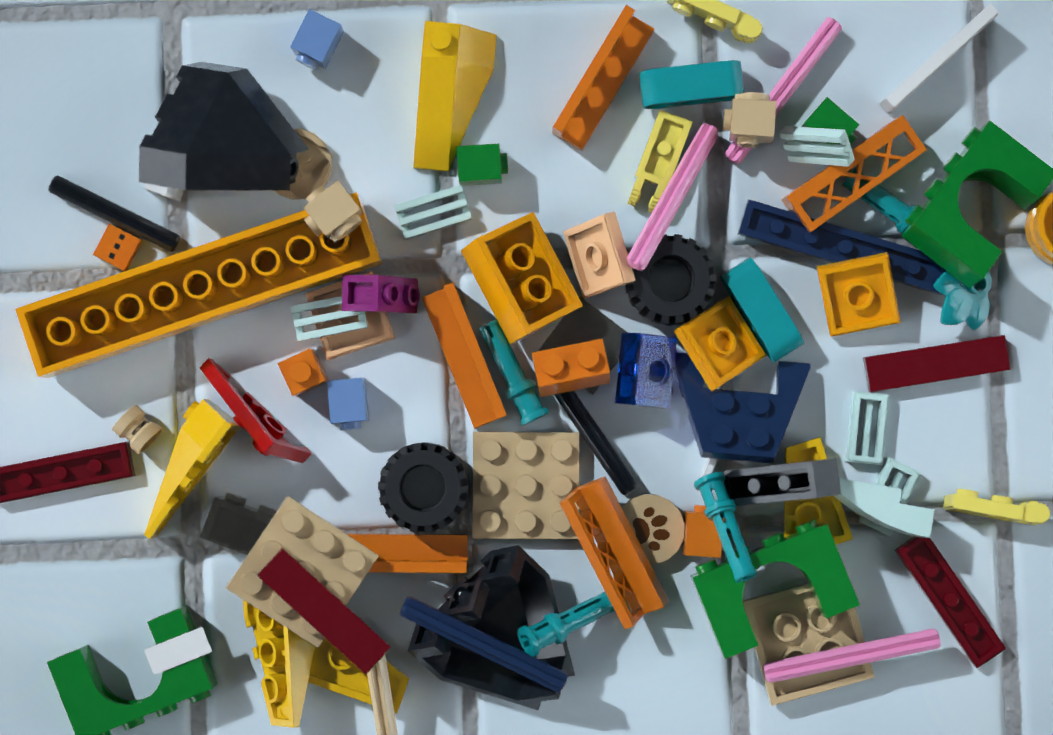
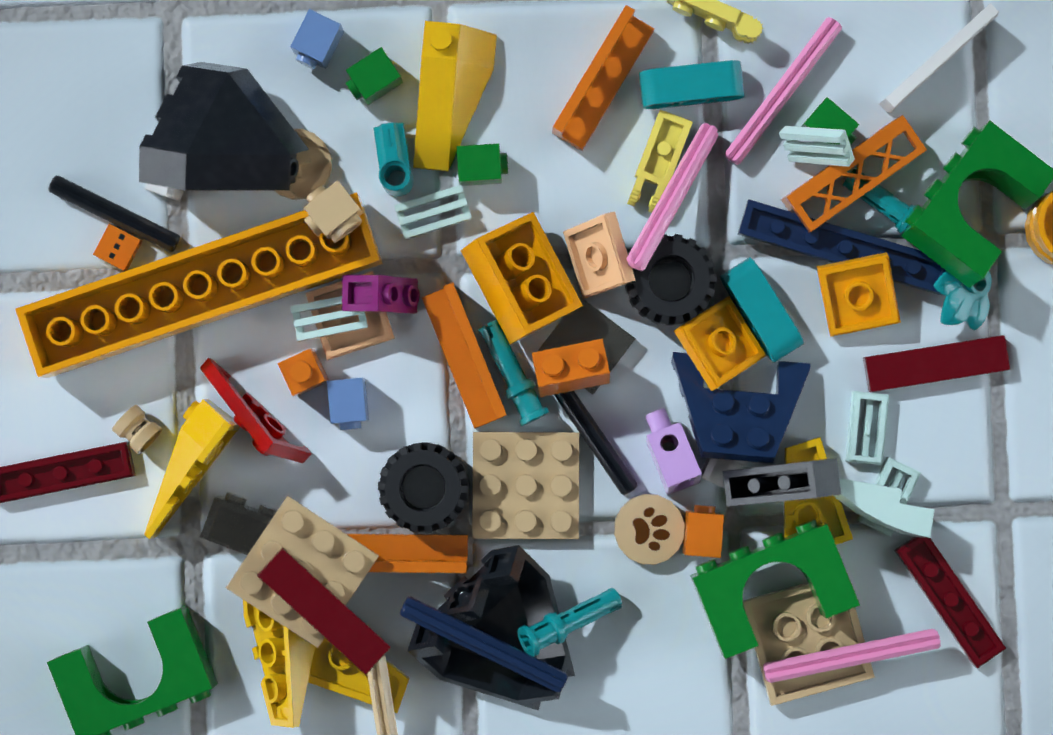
white sticker [144,627,212,675] -> none
orange fence [560,476,669,629] -> none
clear blue brick [615,333,677,409] -> none
teal pin [694,472,757,583] -> none
tan brick [723,92,776,148] -> none
light yellow hinge [943,489,1051,525] -> none
none -> green brick [345,47,403,105]
none -> teal piece [373,122,414,197]
none -> lavender torso [645,408,702,495]

